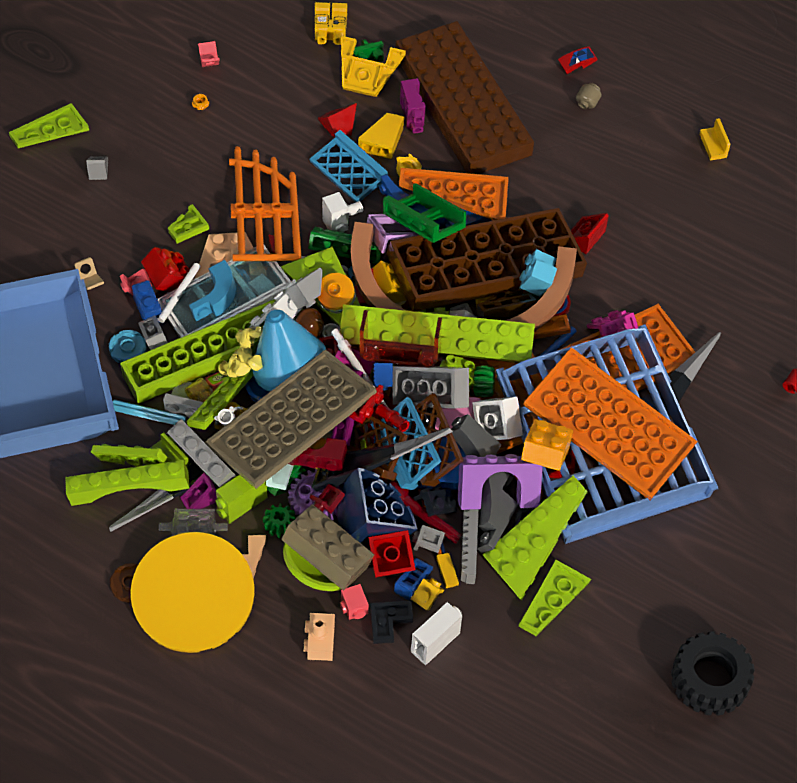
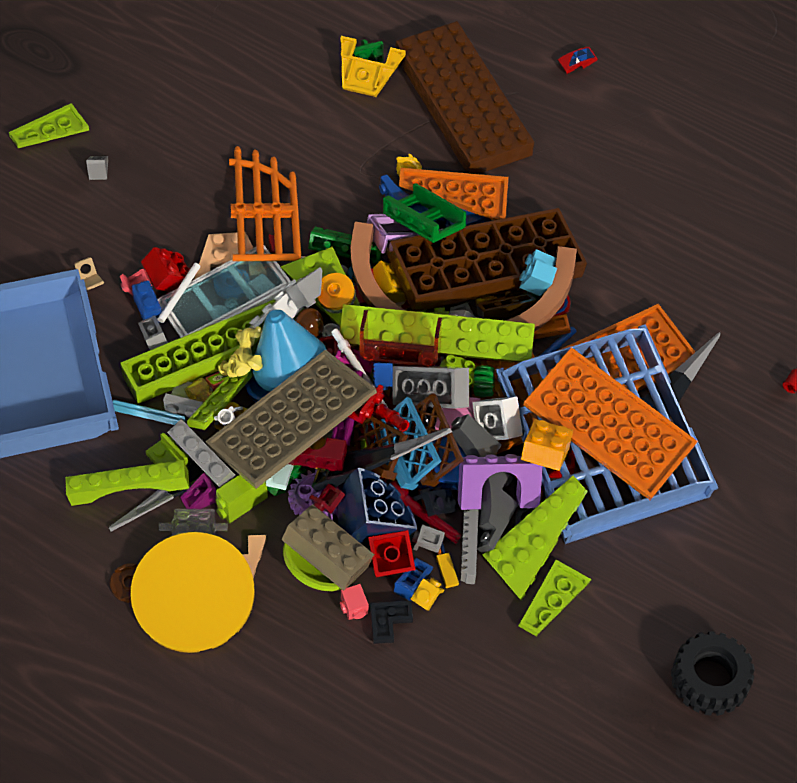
lime wing [91,444,172,467] -> none
medium azure tile [109,330,147,363] -> none
lime wing [168,204,209,243] -> none
dark azure arch [189,260,236,321] -> none
light orange plate [192,94,209,110] -> none
coral bracket [198,41,220,67] -> none
green gear [263,503,296,538] -> none
light nougat brick [304,613,335,661] -> none
dark azure fence [309,130,388,203] -> none
yellow hips [315,2,347,45] -> none
red slope [318,103,357,138] -> none
white brick [322,192,363,233] -> none
yellow slope [358,113,404,159] -> none
magenta hips [400,78,425,134] -> none
white brick [411,602,462,665] -> none
red slope [570,213,609,254] -> none
dark tan head [576,83,602,109] -> none
dark pink bracket [587,310,638,337] -> none
yellow panel [700,118,730,161] -> none

